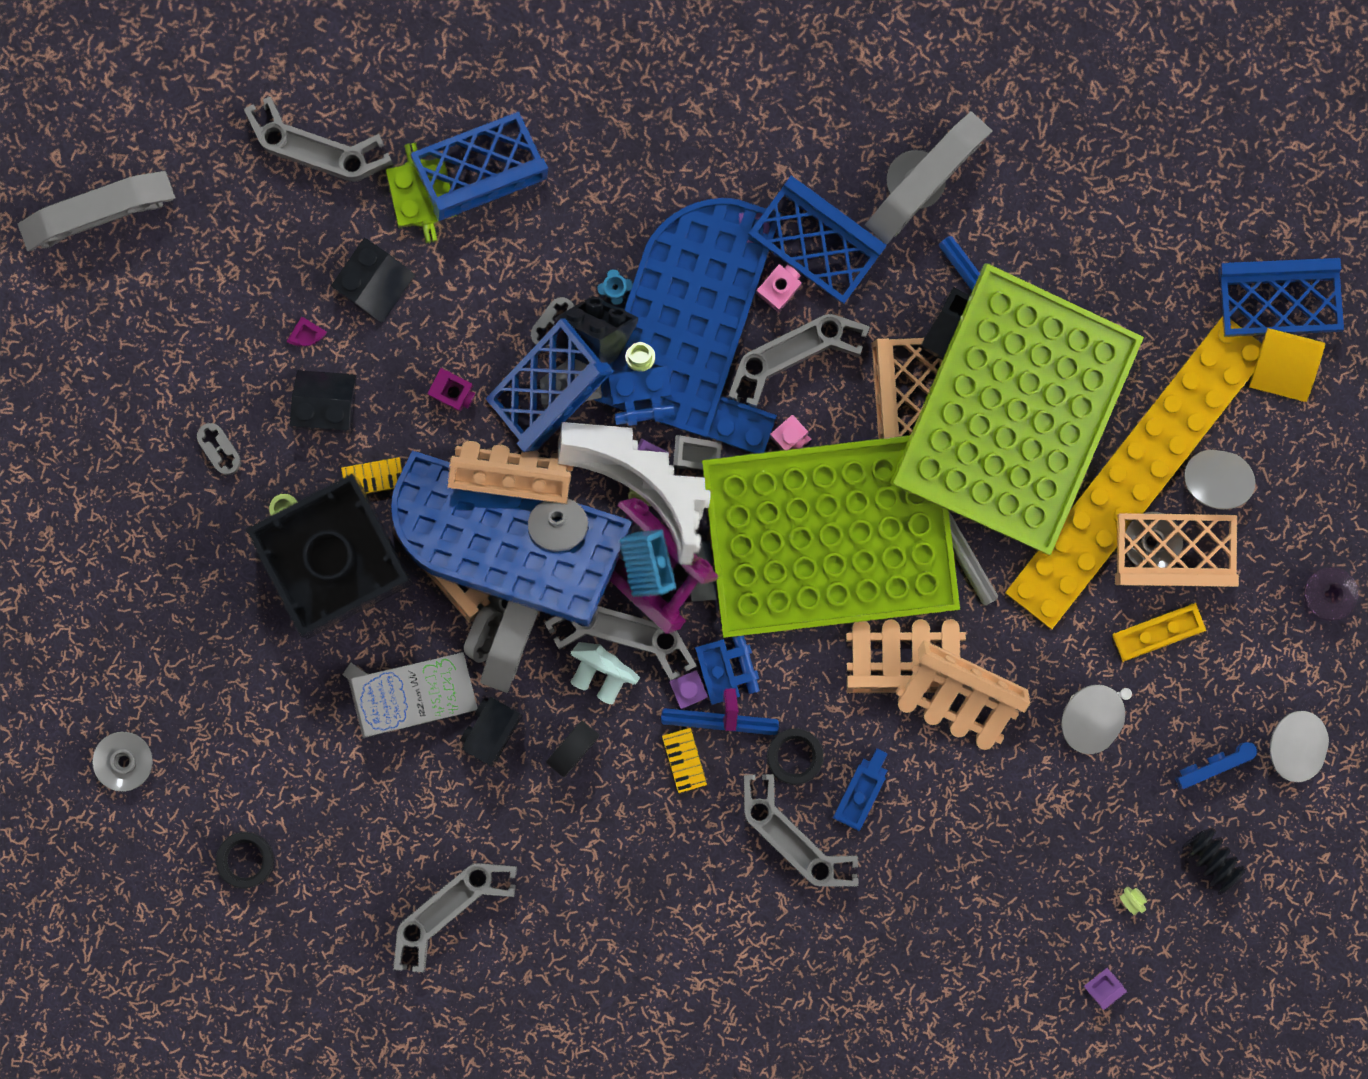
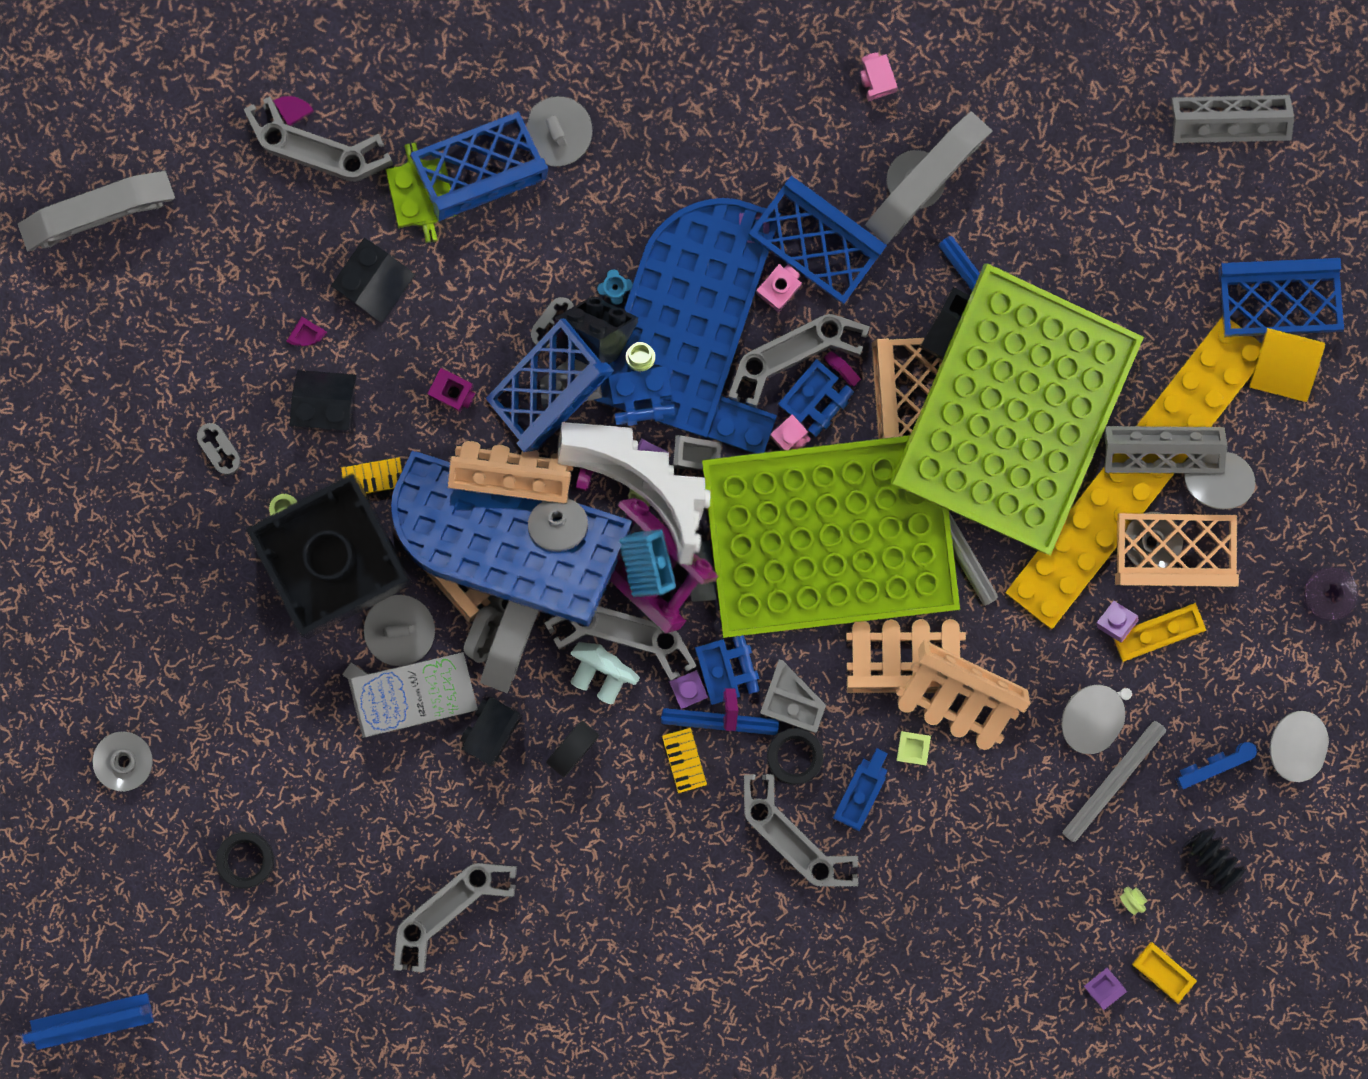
none -> blue fence [22,993,154,1050]
none -> magenta tile [273,96,314,126]
none -> light grey shield [364,595,435,666]
none -> light grey shield [523,97,593,166]
none -> magenta tile [576,468,593,492]
none -> light grey wing [760,659,826,733]
none -> blue plate [778,359,854,437]
none -> magenta tile [824,351,861,386]
none -> bright pink brick [860,53,898,101]
none -> yellowish green plate [896,731,931,766]
none -> light grey axle [1063,721,1166,842]
none -> medium lavender plate [1097,601,1139,643]
none -> light grey fence [1104,426,1227,473]
none -> yellow tile [1132,942,1197,1004]
none -> light grey fence [1172,95,1294,143]

